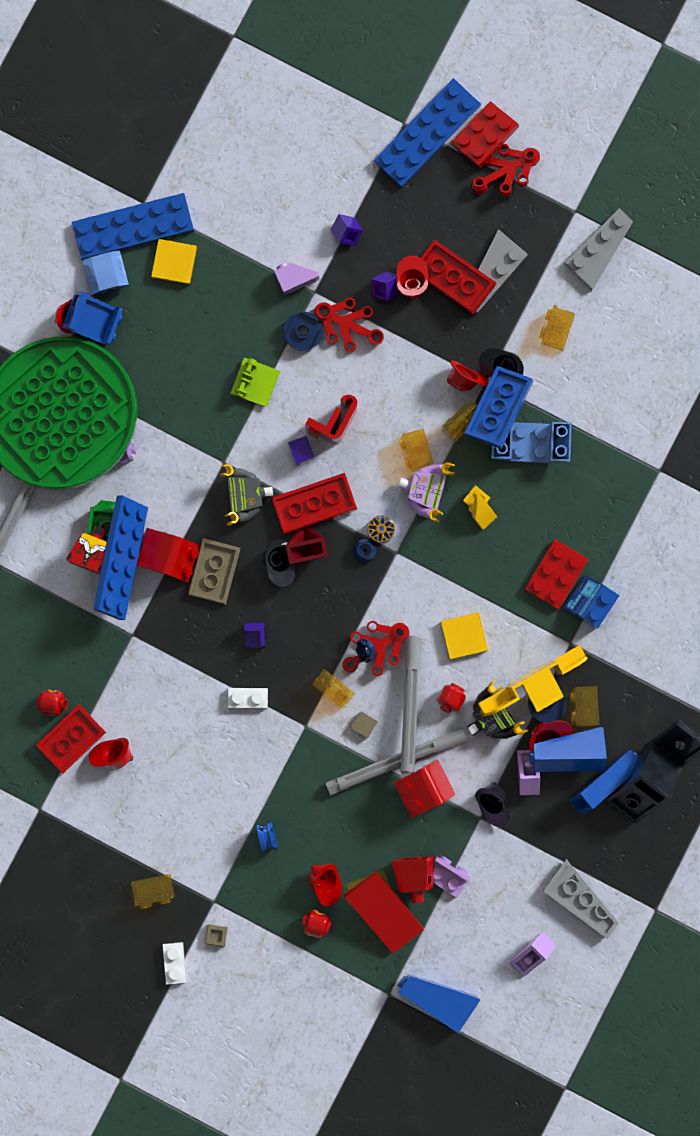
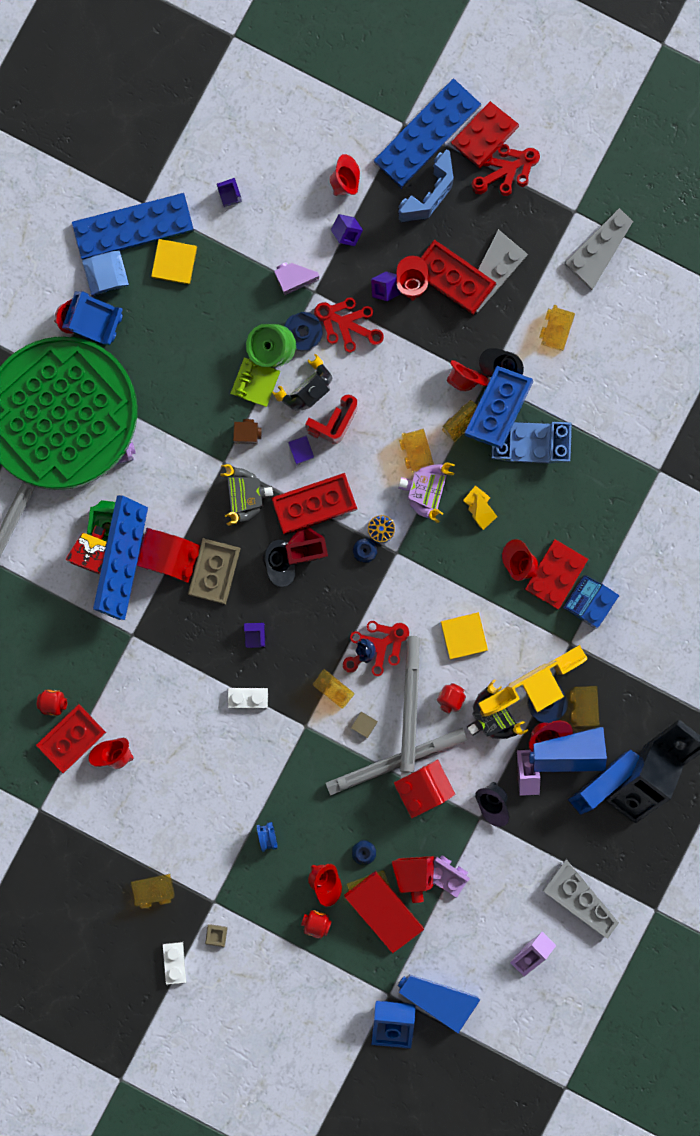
none -> dark purple panel [216,178,242,207]
none -> reddish brown brick [233,419,262,444]
none -> bright green wheel [246,324,296,367]
none -> black torso [272,354,332,411]
none -> red piece [330,154,360,196]
none -> dark blue plate [352,840,376,865]
none -> blue slope [371,1001,415,1048]
none -> medium blue slope [398,149,453,222]
none -> red piece [502,539,538,581]

